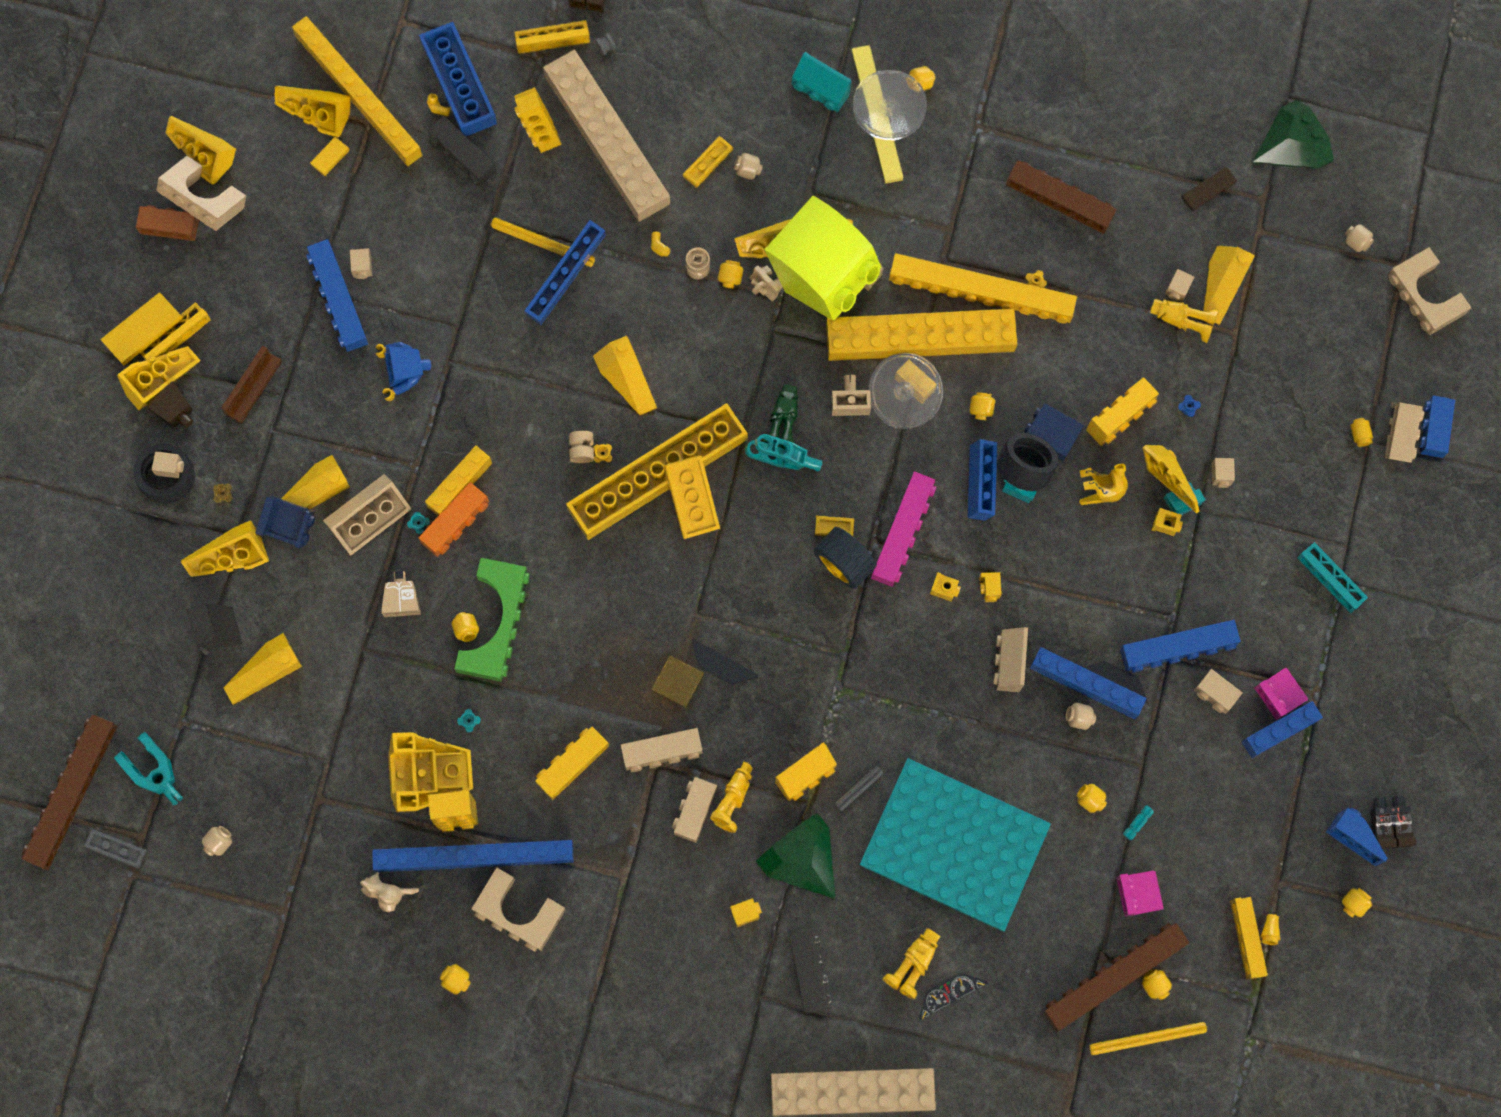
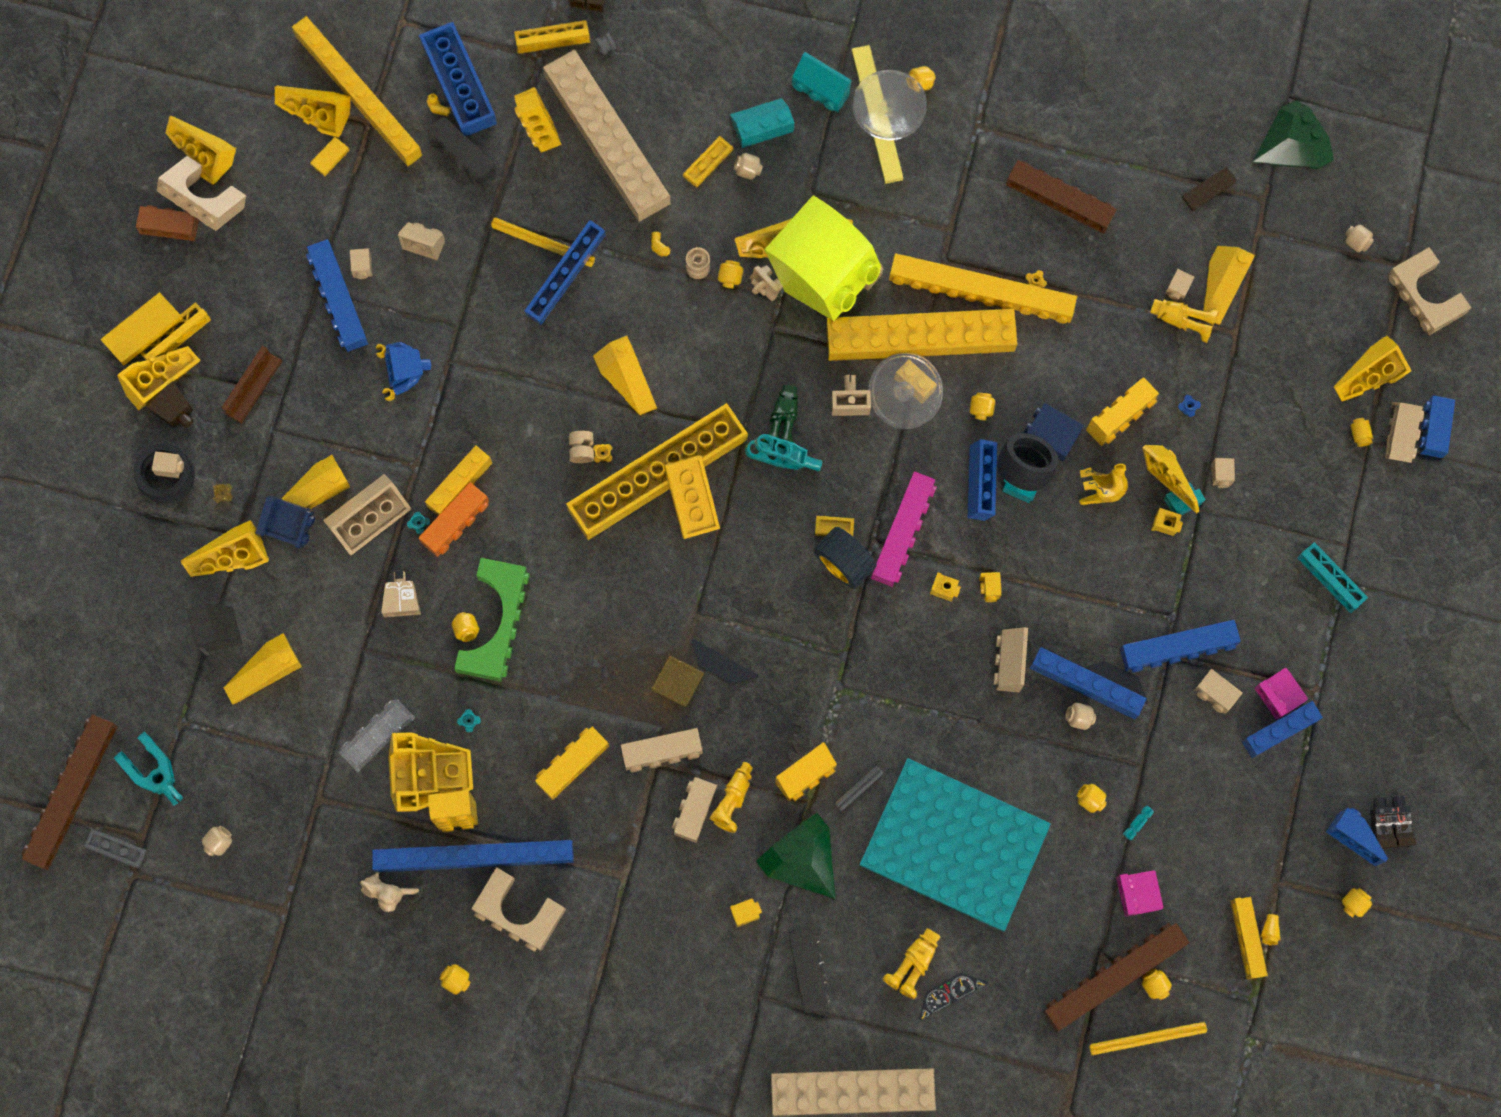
none -> clear brick [339,698,414,772]
none -> tan slope [398,222,445,260]
none -> teal slope [730,98,794,148]
none -> yellow wedge [1333,336,1411,402]

